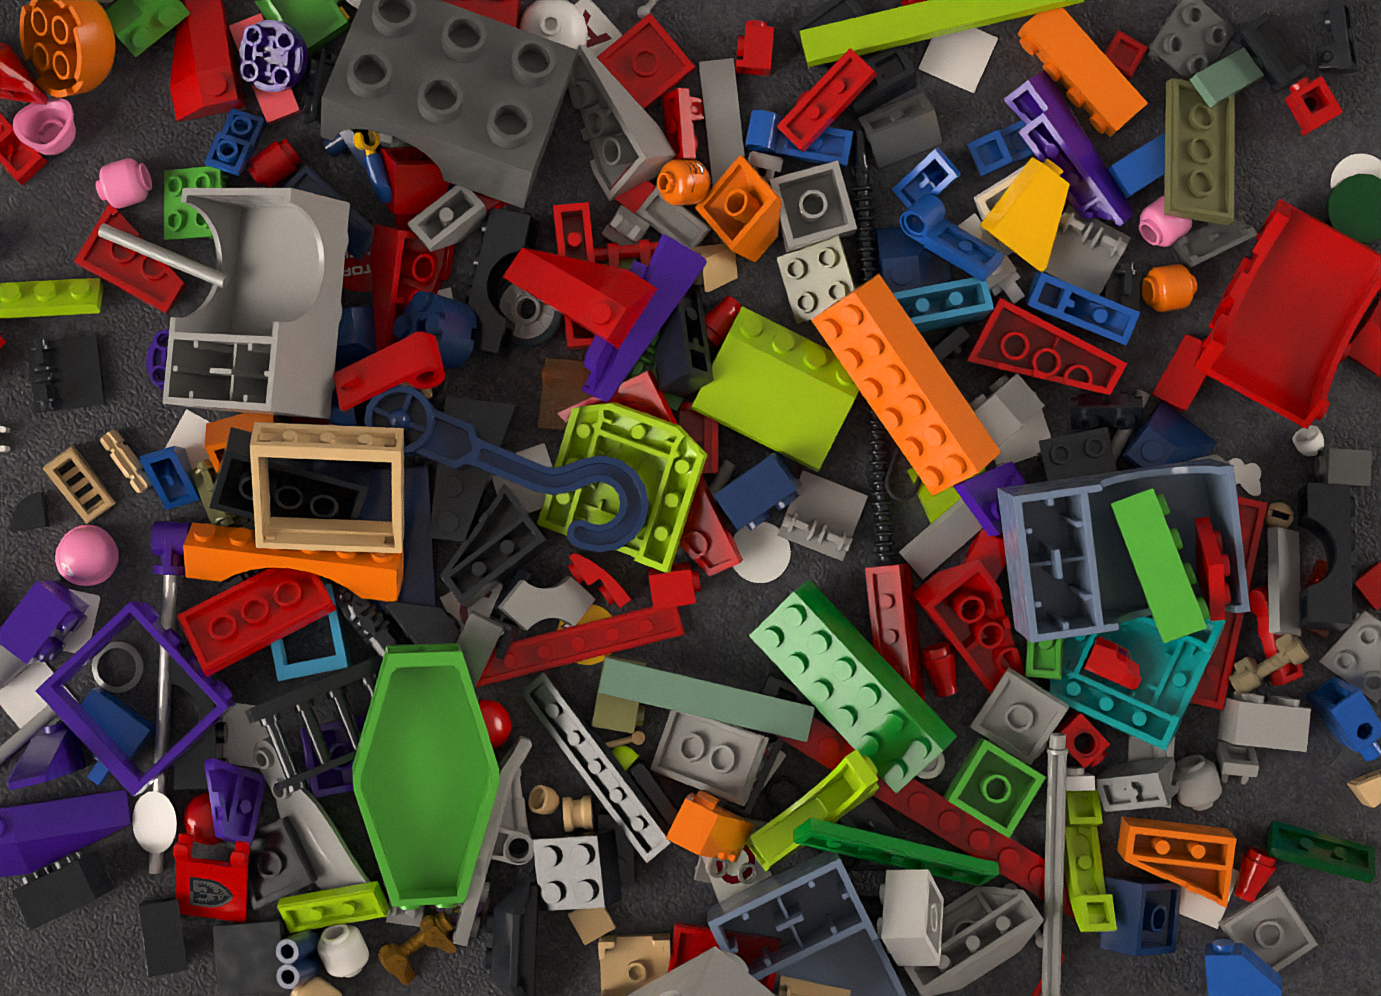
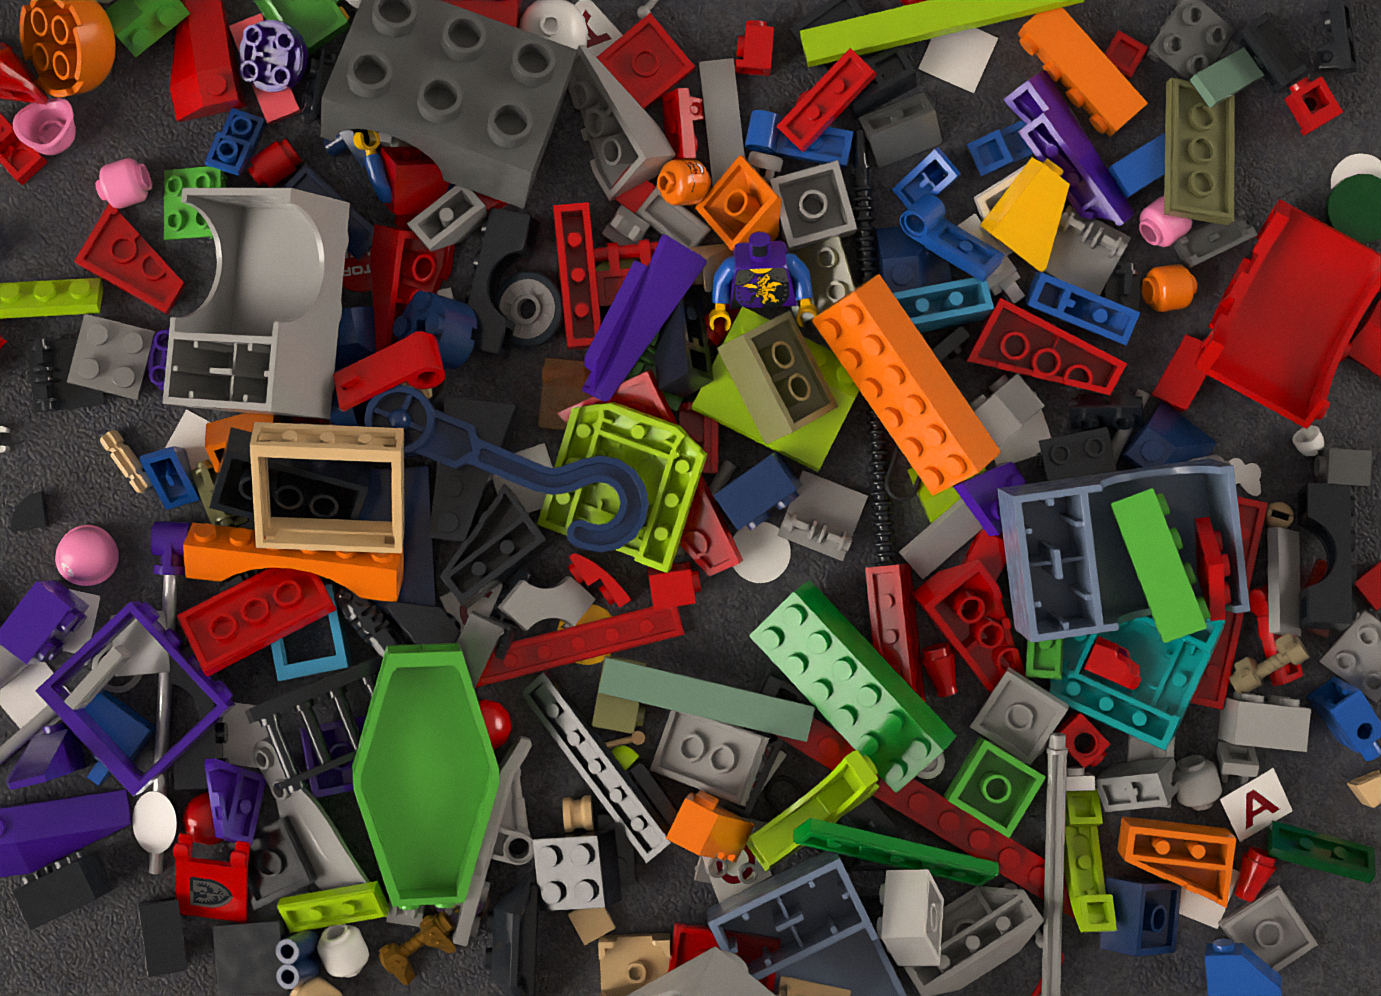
tan slope [43,445,116,524] -> none
light grey bar [98,223,230,288] -> none
red wedge [503,247,657,349] -> none
tan hinge [528,785,560,815] -> none
none -> light grey tile [64,646,131,710]
none -> light grey plate [67,314,155,400]
none -> light grey sticker [110,610,170,677]
none -> torso [708,232,819,331]
none -> olive slope [717,311,838,444]
none -> white sticker [1220,768,1293,842]

